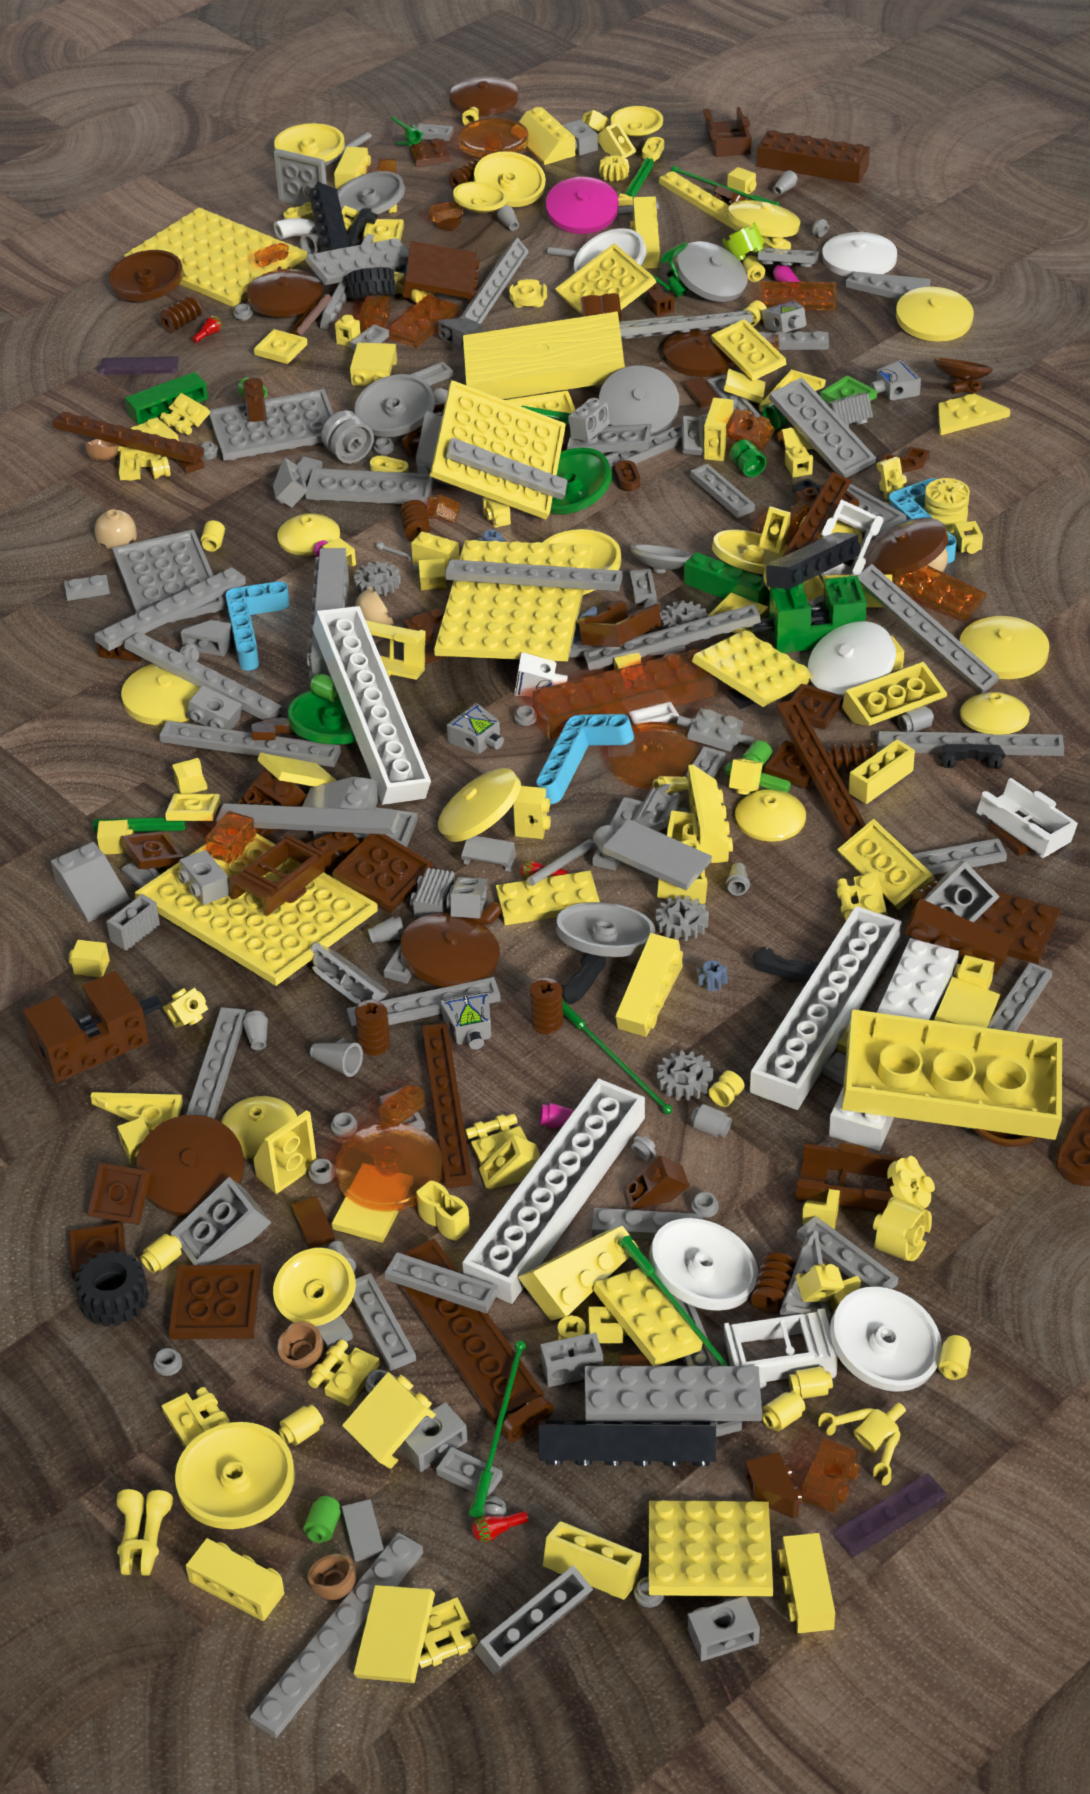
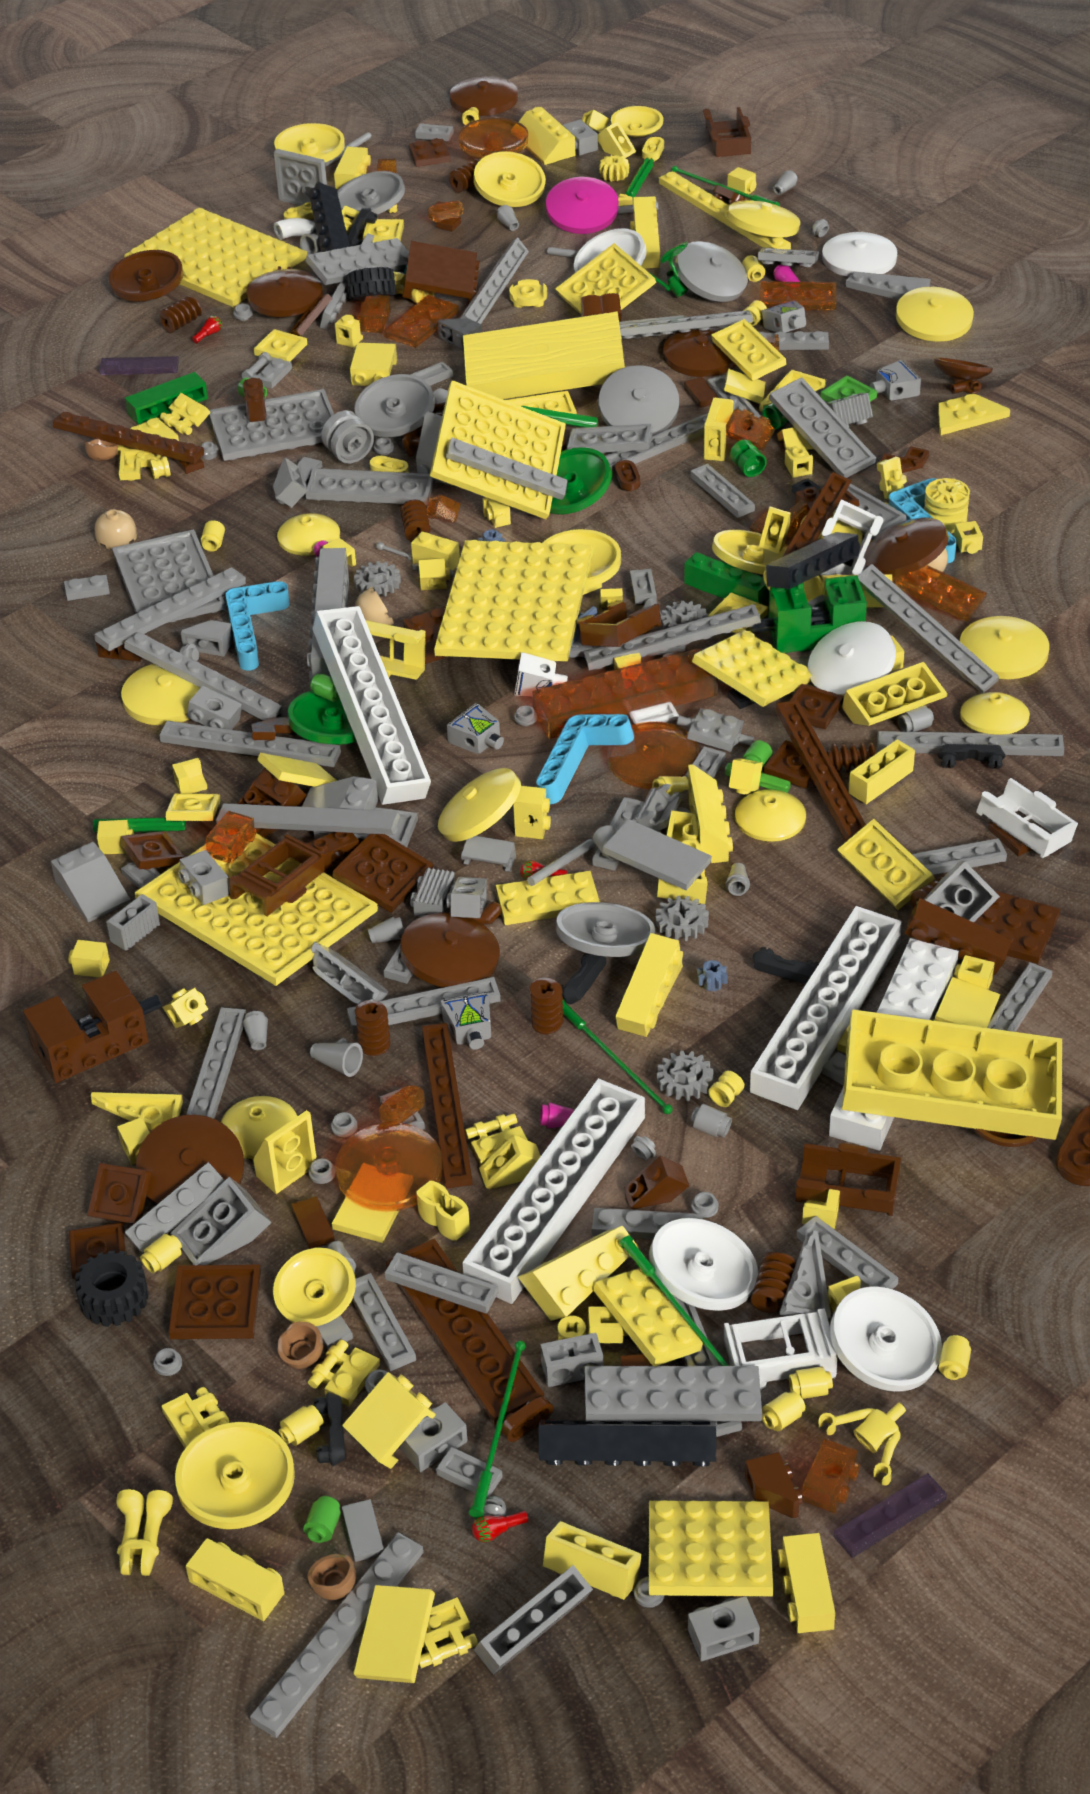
clear orange plate [254,243,289,267] -> none
light grey plate [350,324,389,350] -> none
green plant [391,116,423,146] -> none
light grey plate [445,559,623,591] -> none
light yellow dish [453,182,508,214] -> none
light grey brick [568,398,610,441] -> none
light grey dish [630,544,693,573] -> none
reddish brown leg [646,284,674,317] -> none
light grey plate [681,416,704,456] -> none
lime brick [722,222,765,261] -> none
reddish brown brick [756,130,870,183] -> none
light yellow brick [796,1264,844,1302] -> none
light yellow plate [836,872,888,921] -> none
light yellow brick [873,1197,932,1261] -> none
light yellow plate [887,1156,935,1208] -> none
none -> light grey plate [125,1162,225,1254]
none -> light grey plate [242,352,292,389]
none -> black piece [314,1392,345,1466]
none -> light yellow tile [600,588,623,608]

